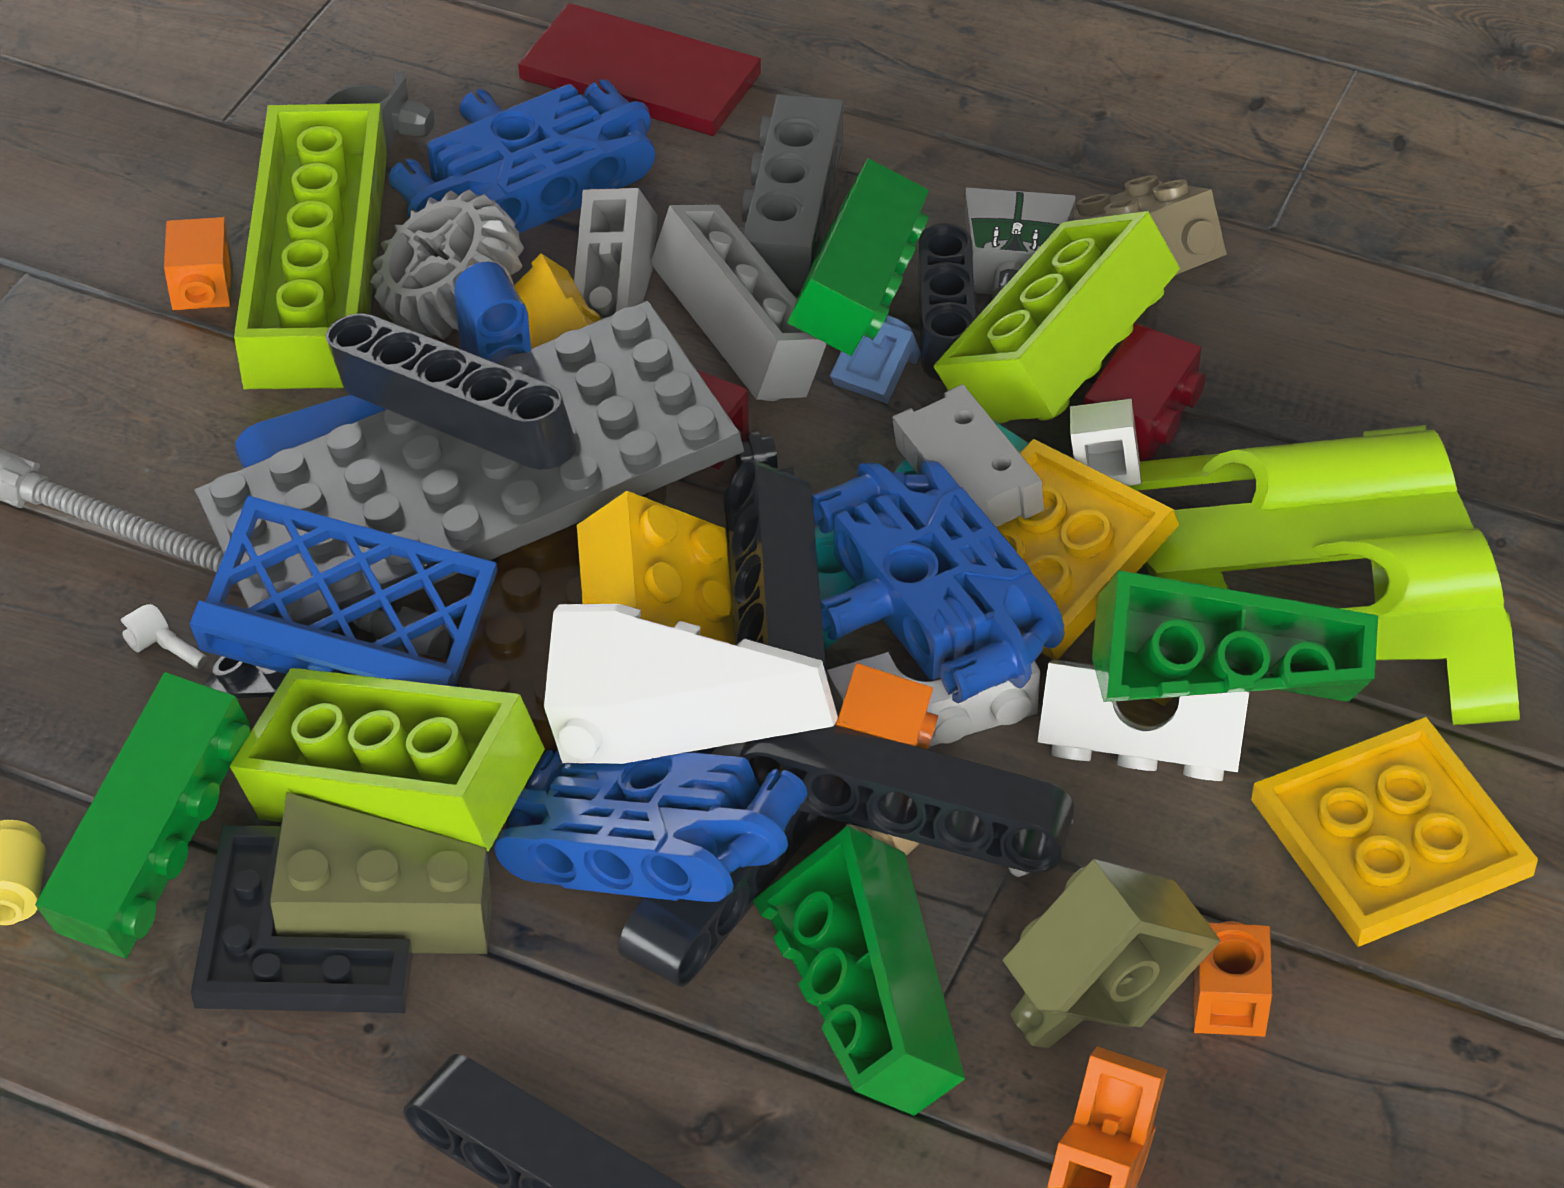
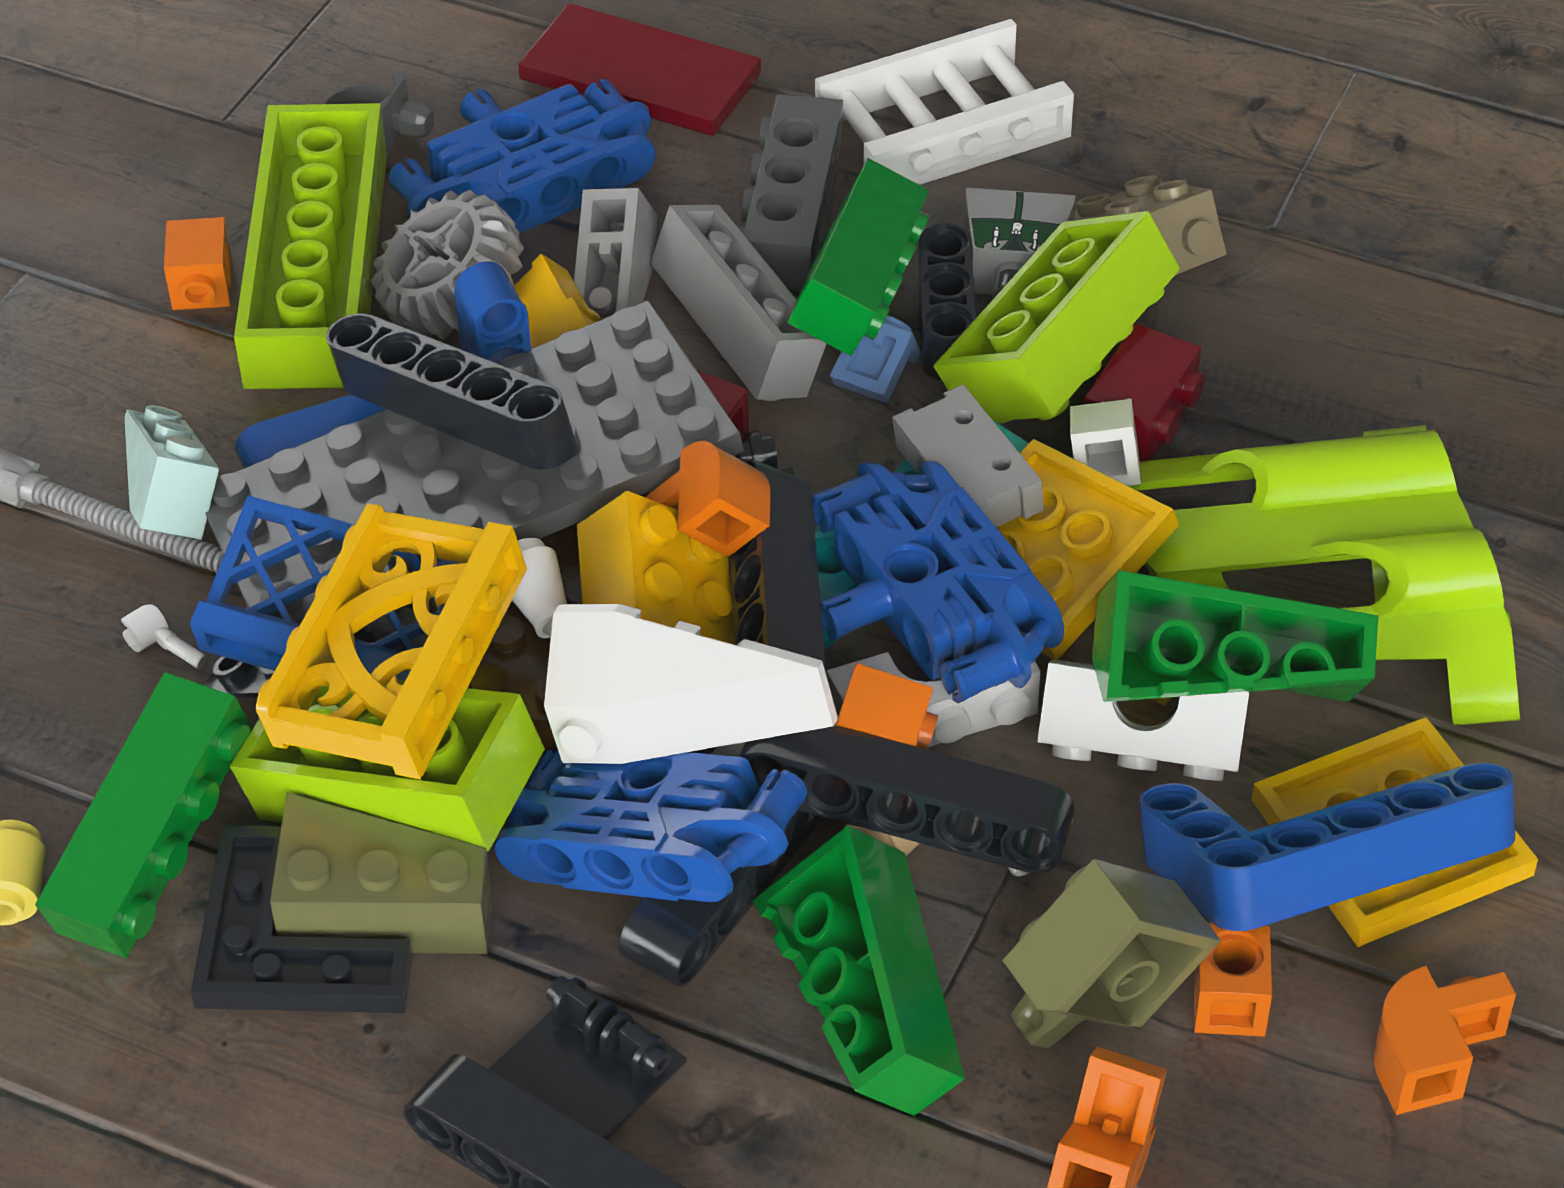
none -> light aqua slope [125,405,219,540]
none -> yellow fence [256,503,527,780]
none -> black hinge [489,976,687,1139]
none -> white cone [512,538,567,638]
none -> orange brick [645,441,770,557]
none -> white fence [815,19,1074,185]
none -> blue beam [1139,763,1515,931]
none -> orange brick [1374,966,1516,1115]

